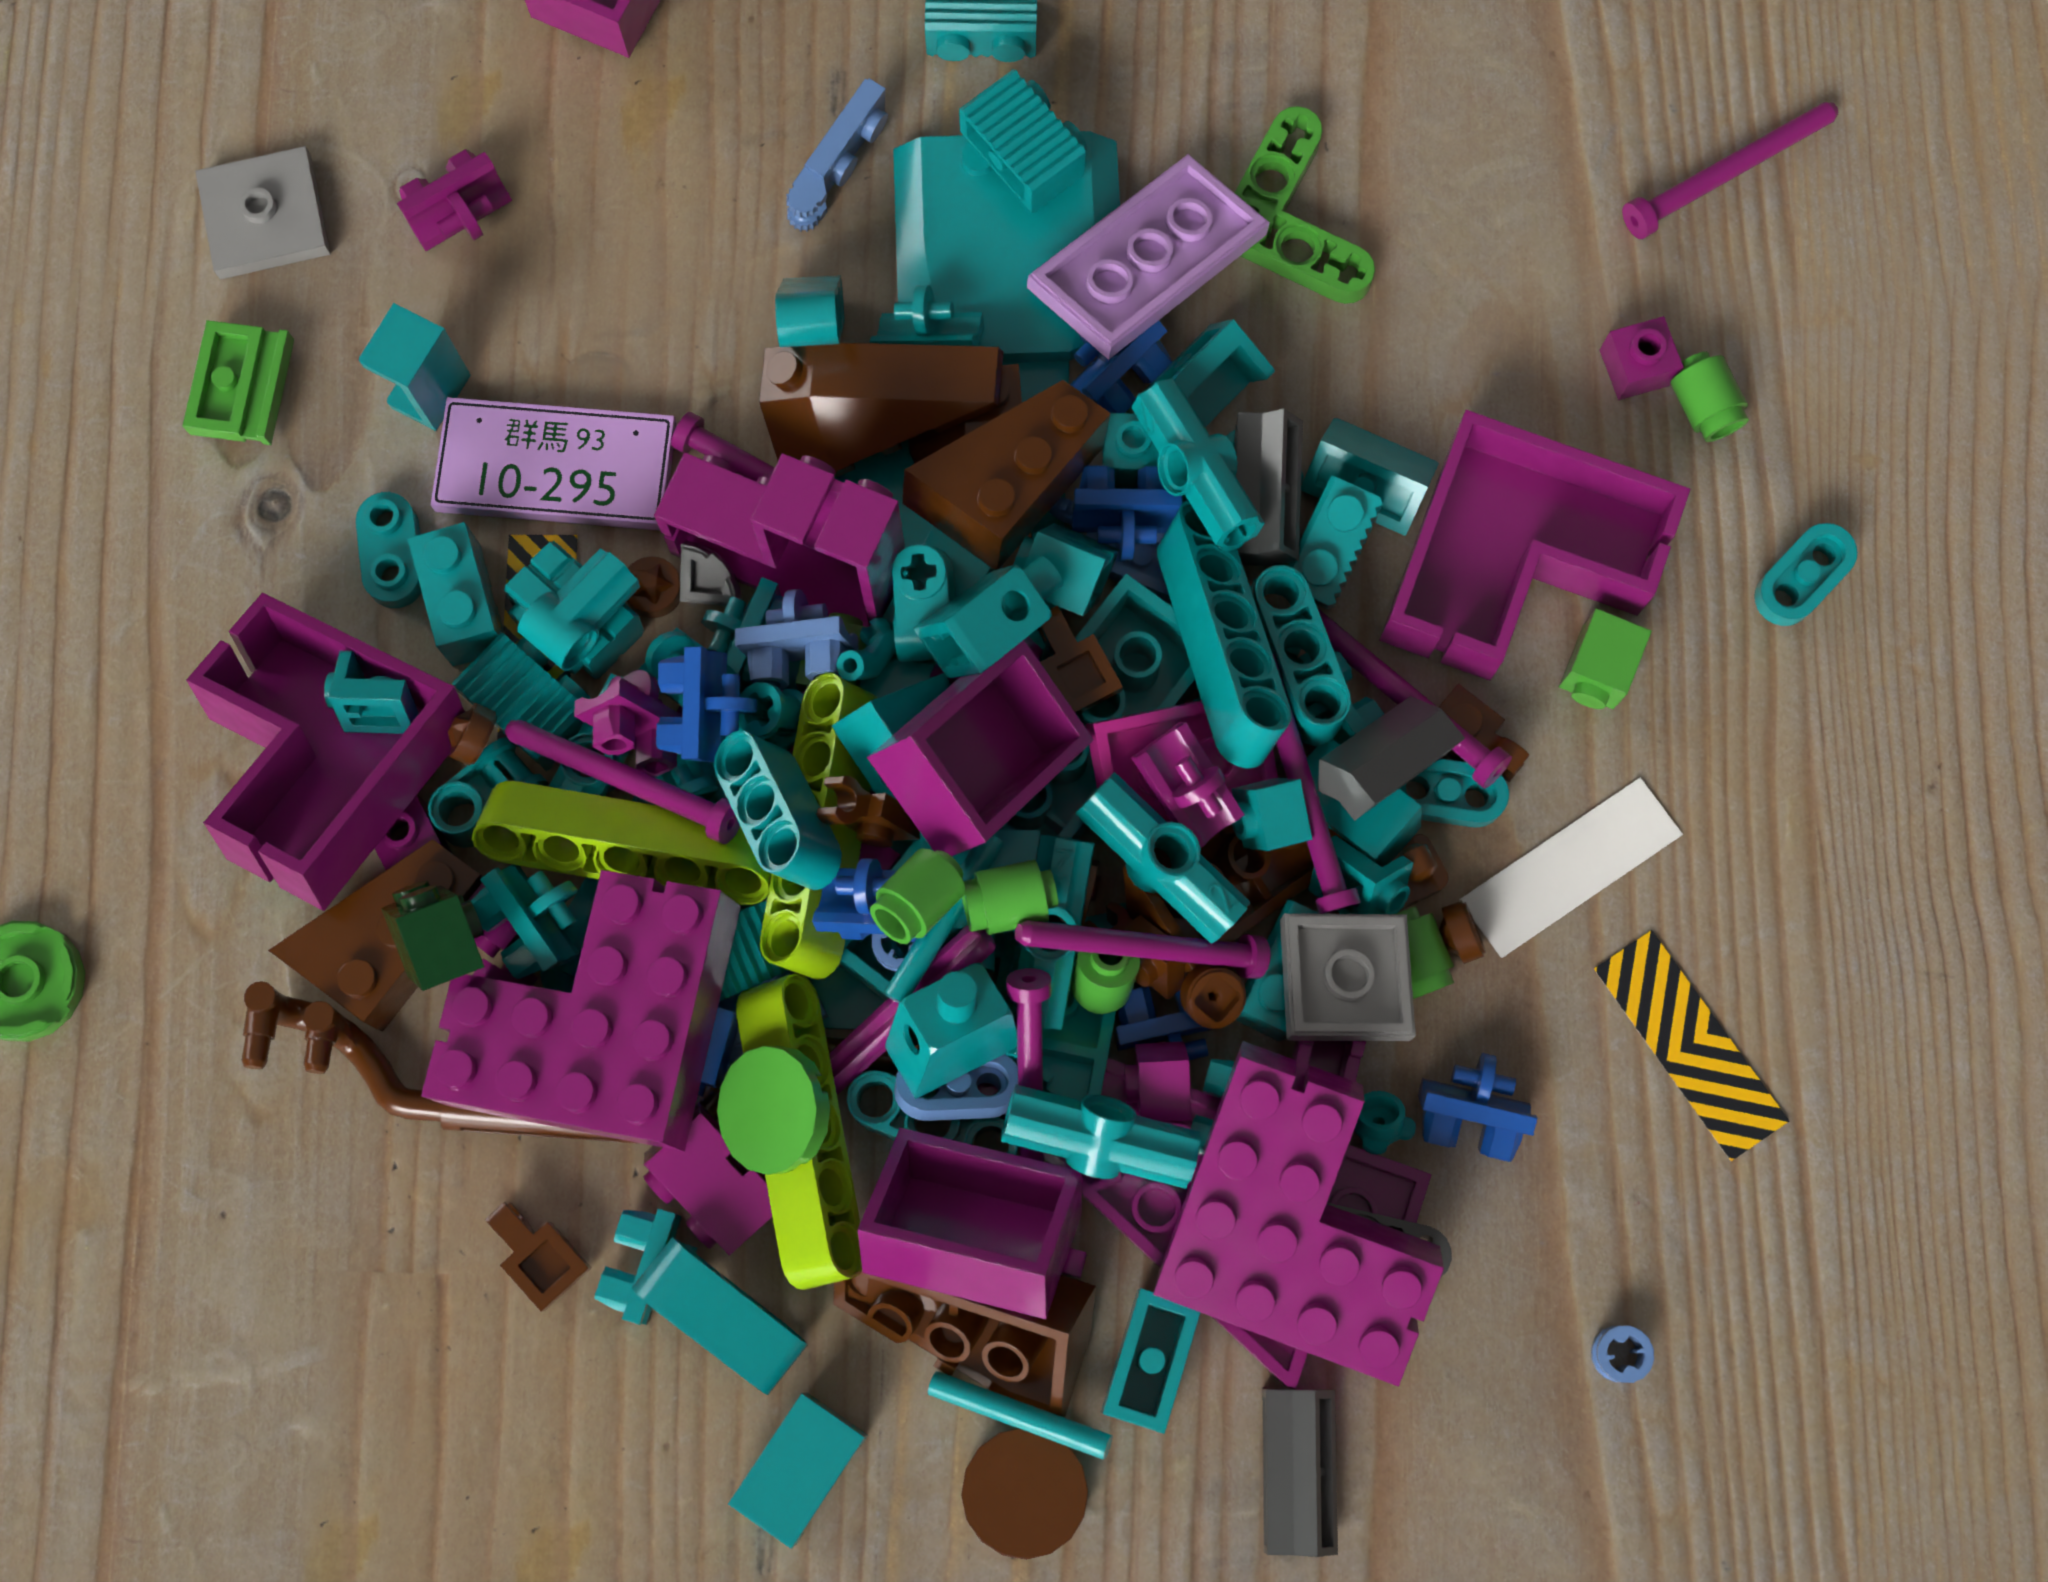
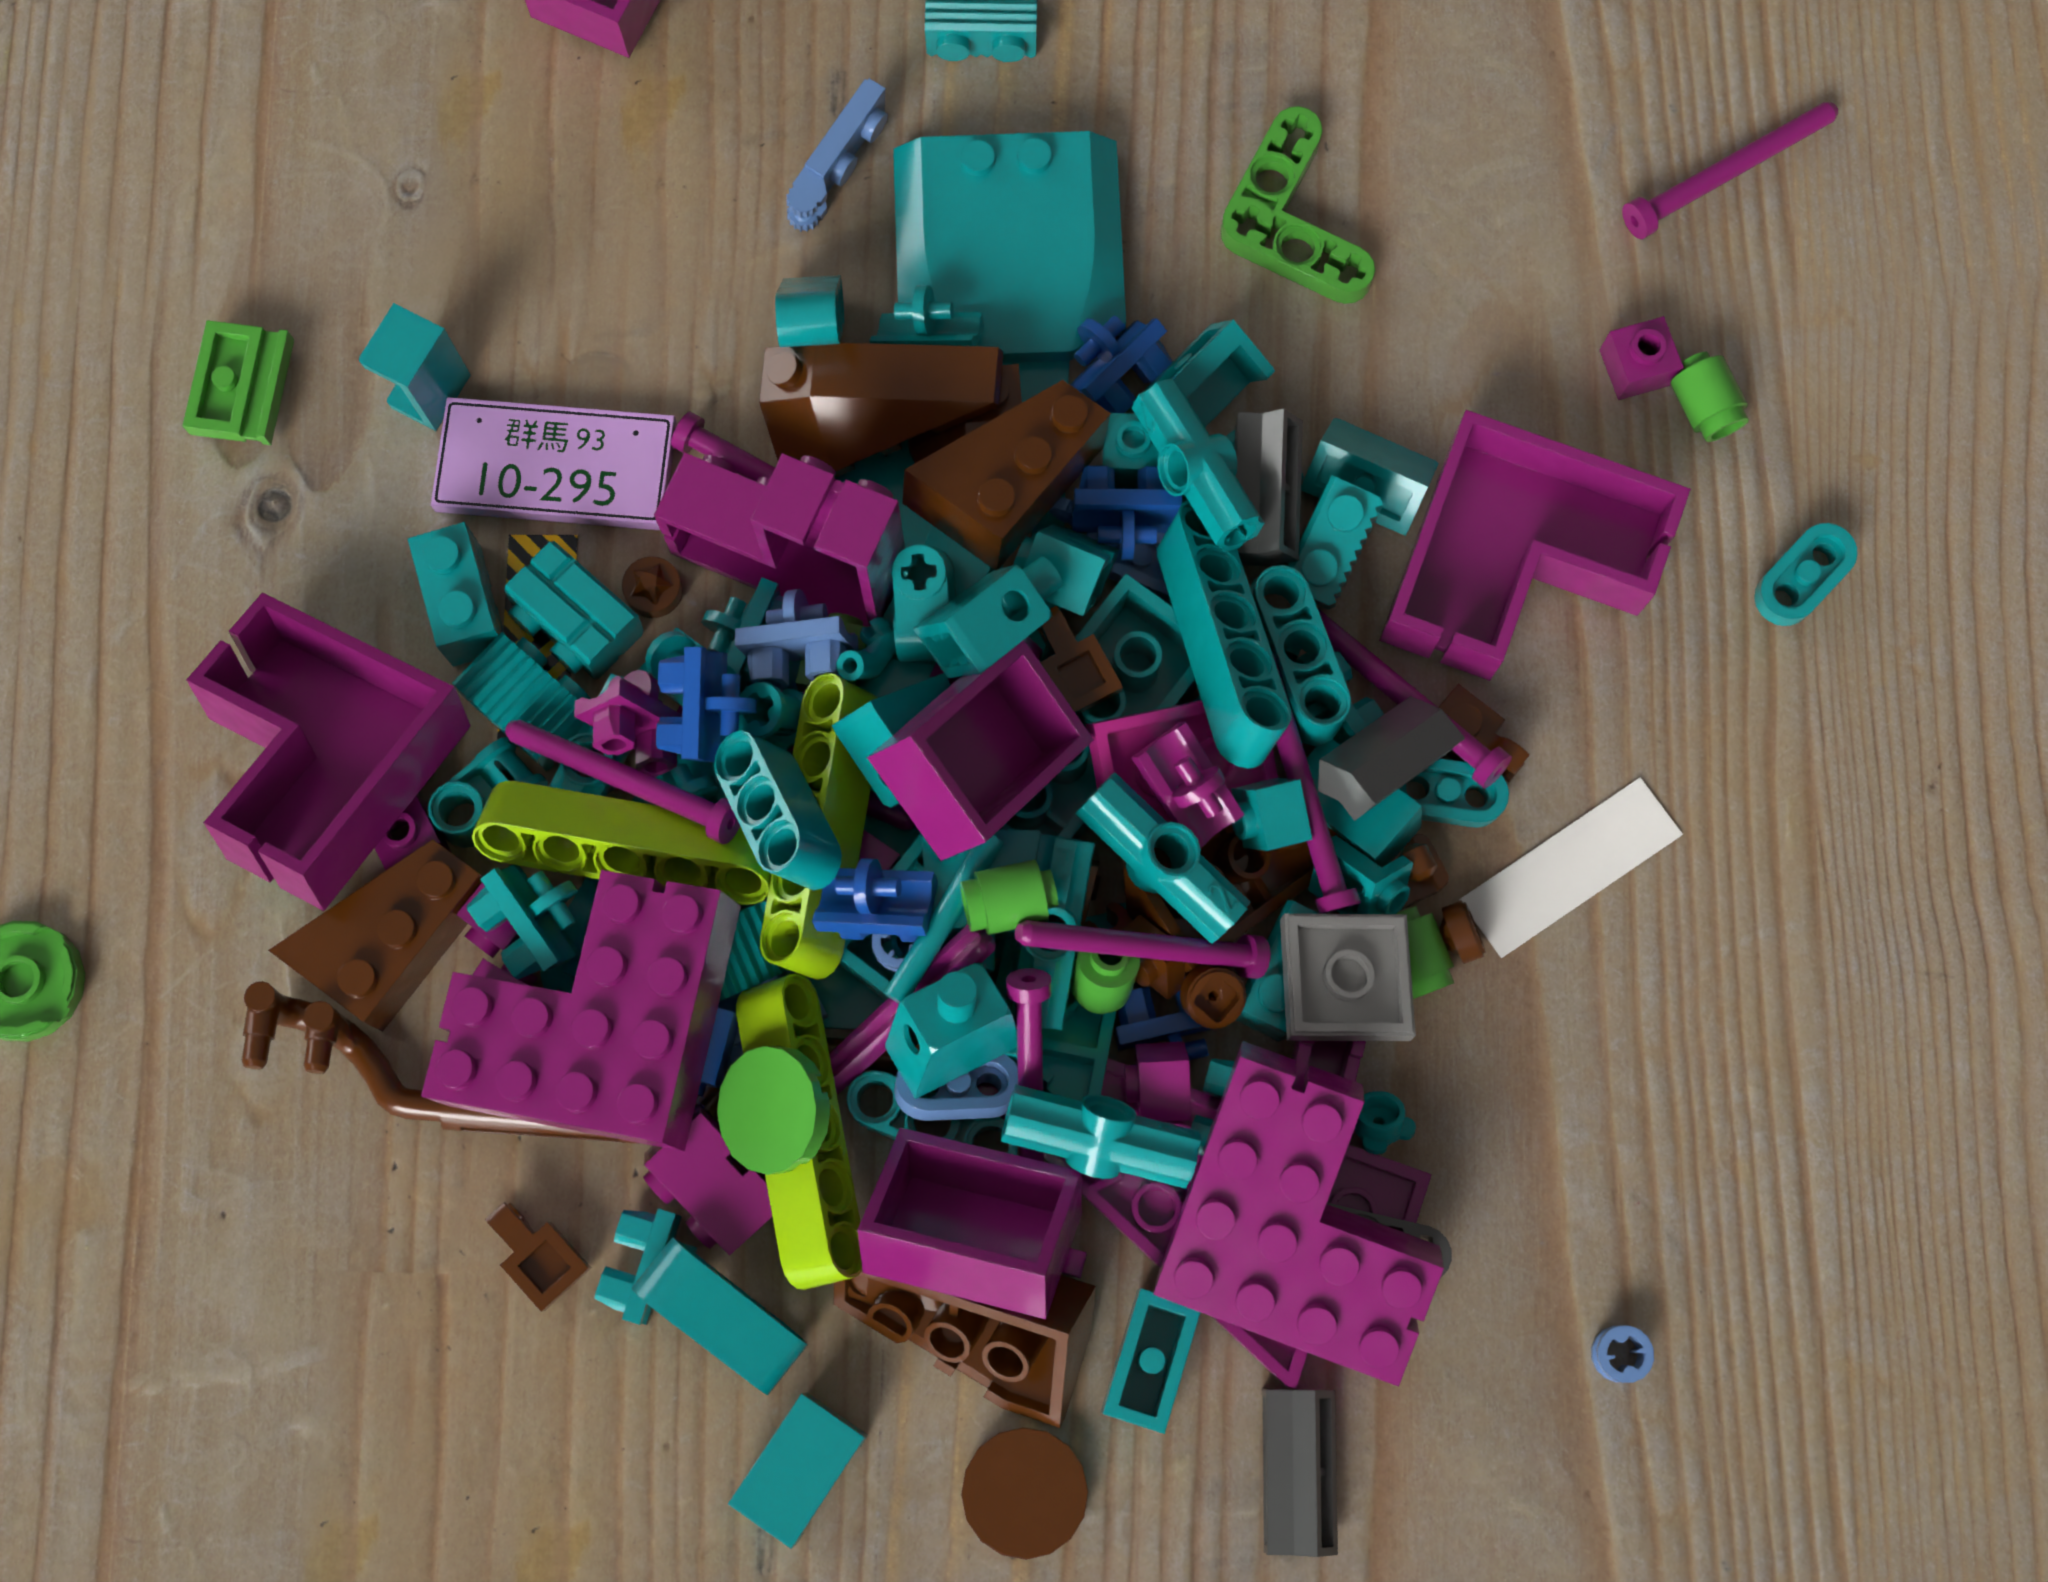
light grey plate [195,146,331,279] -> none
teal bracket [324,651,419,734] -> none
teal plate [356,492,422,608] -> none
dark green brick [381,880,485,991] -> none
magenta hips [396,149,512,251] -> none
reddish brown tile [448,702,497,766] -> none
teal piece [517,548,640,671] -> none
dark grey tile [680,541,741,606] -> none
reddish brown plate [816,776,920,848] -> none
bright green brick [870,848,965,944] -> none
teal bar [928,1371,1113,1460] -> none
teal brick [959,69,1087,213] -> none
lavender tile [1027,154,1270,360] -> none
blue hips [1418,1053,1538,1162] -> none
bright green brick [1559,608,1652,709] -> none
sticker [1594,930,1789,1161] -> none

